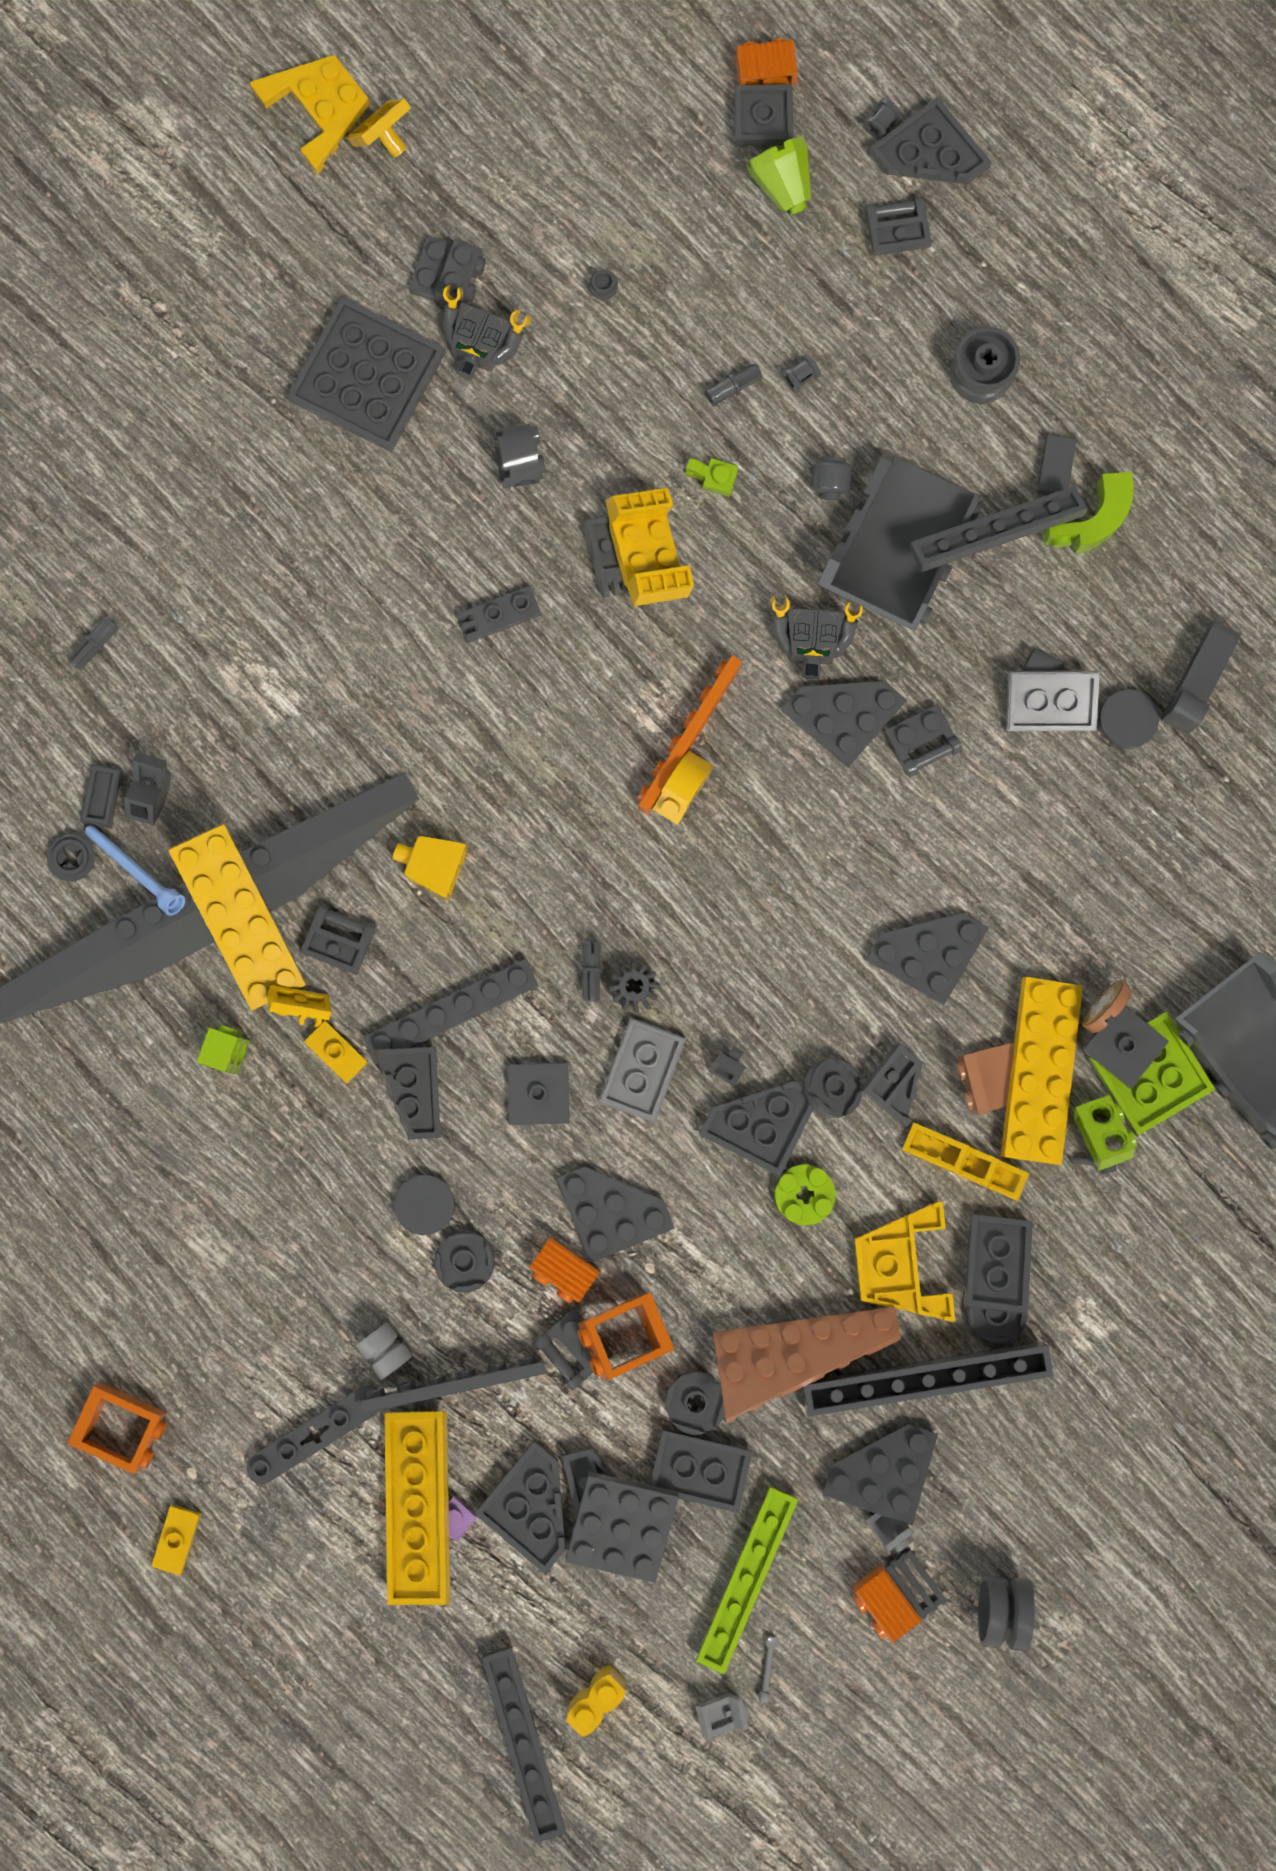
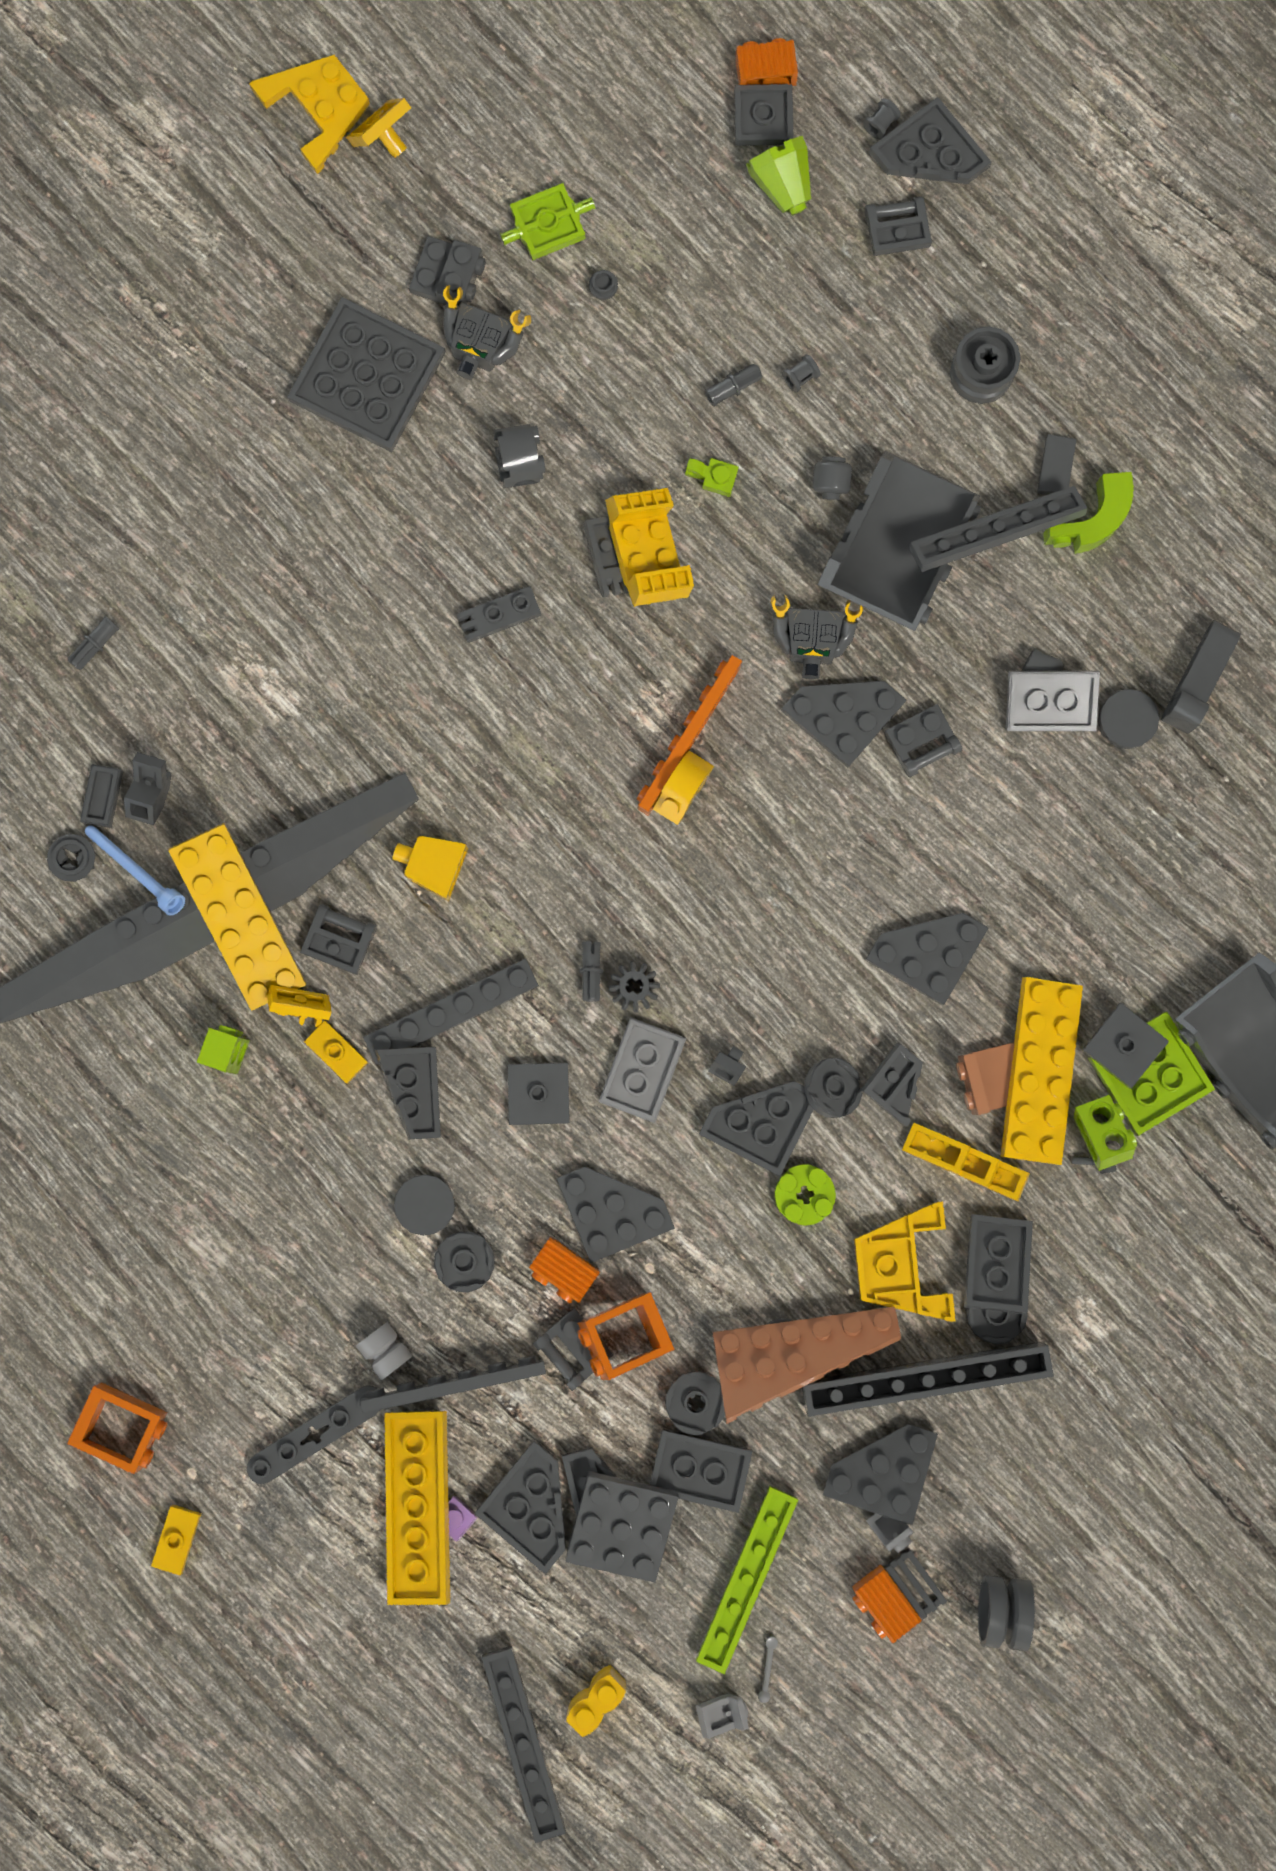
tile [1082,980,1131,1033] -> none
none -> lime plate [500,183,595,261]

